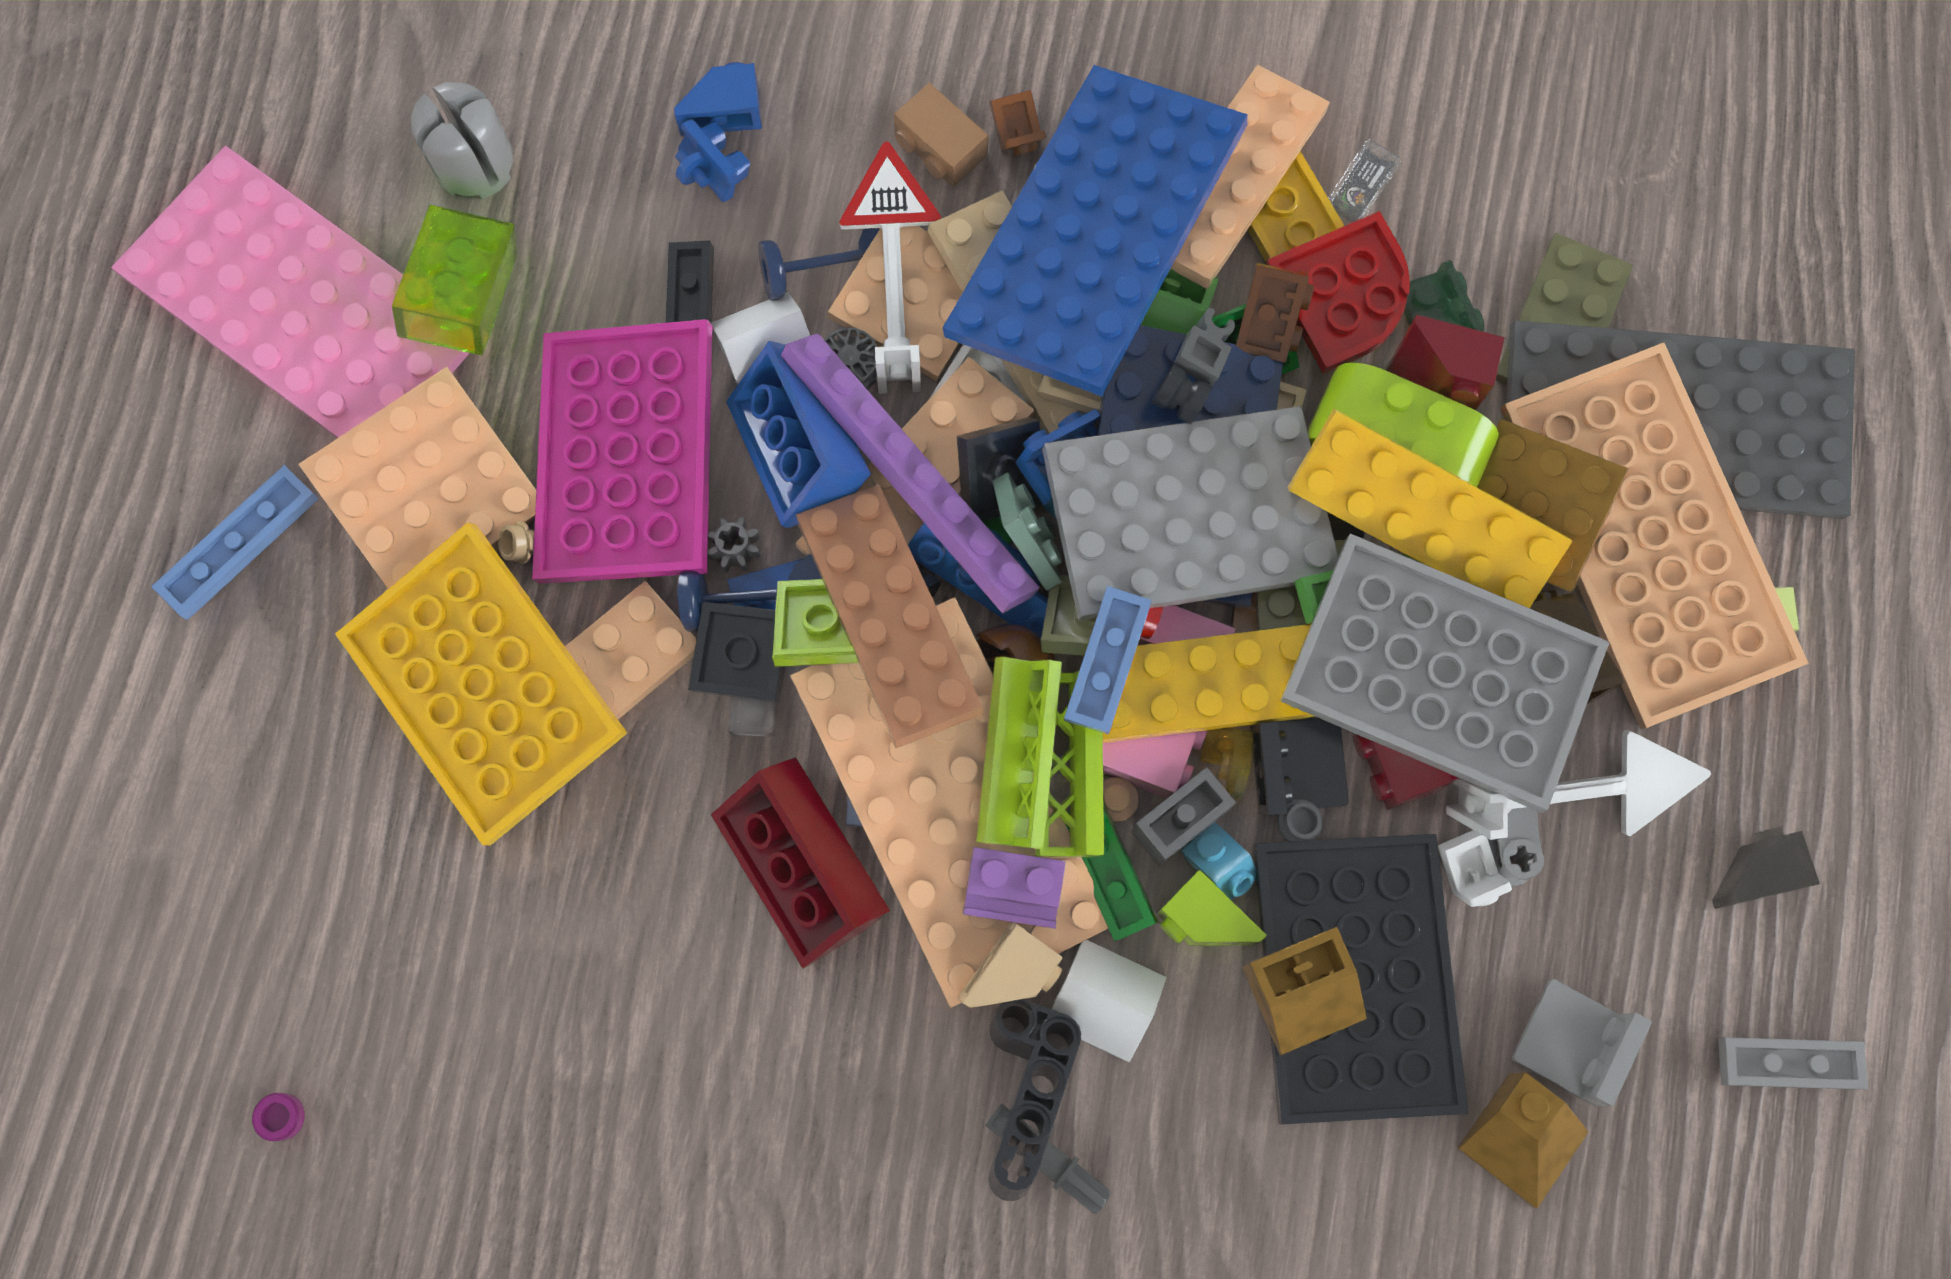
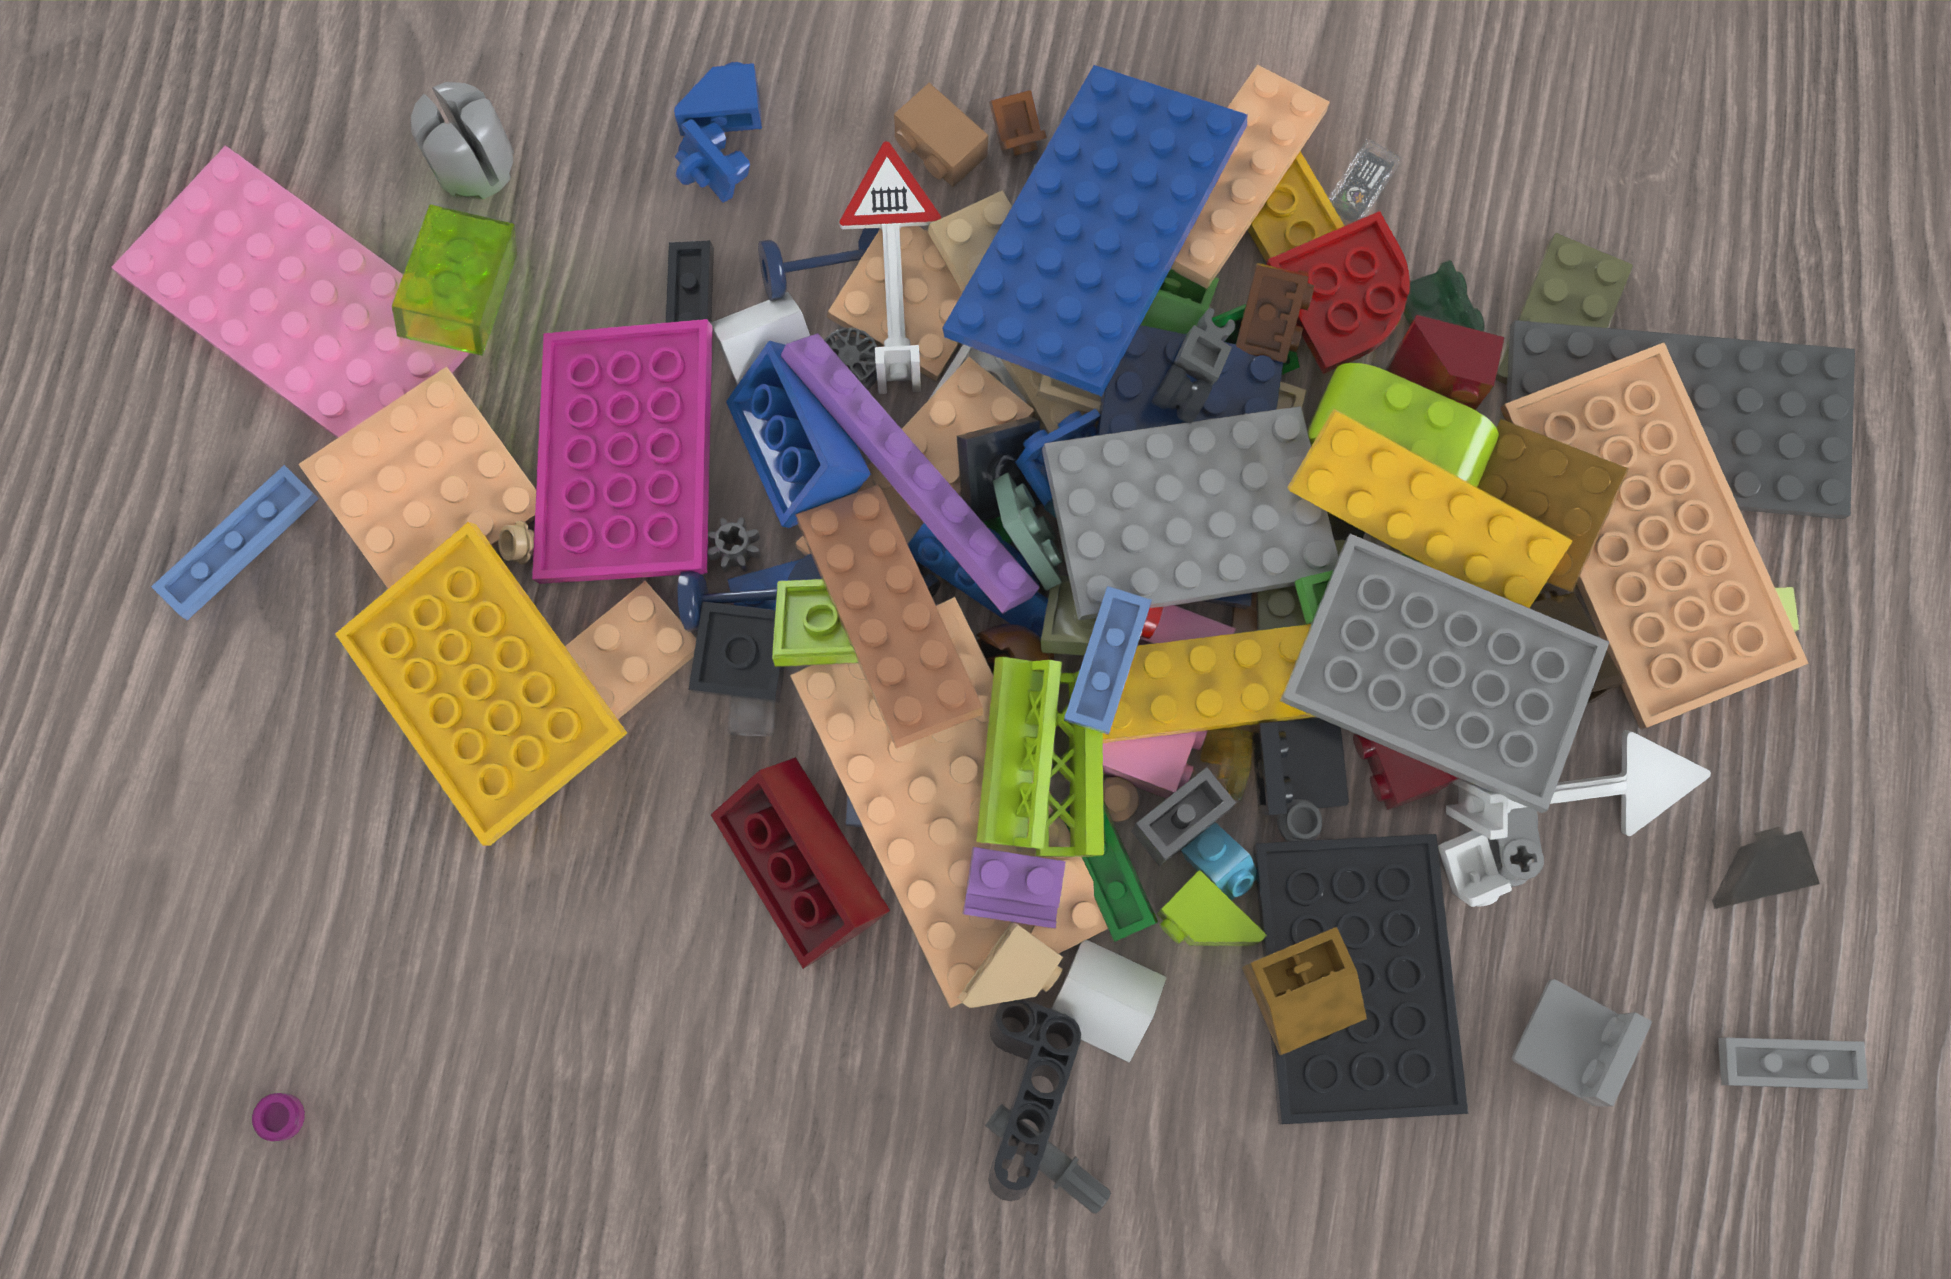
pearl gold slope [1457,1072,1589,1208] -> none

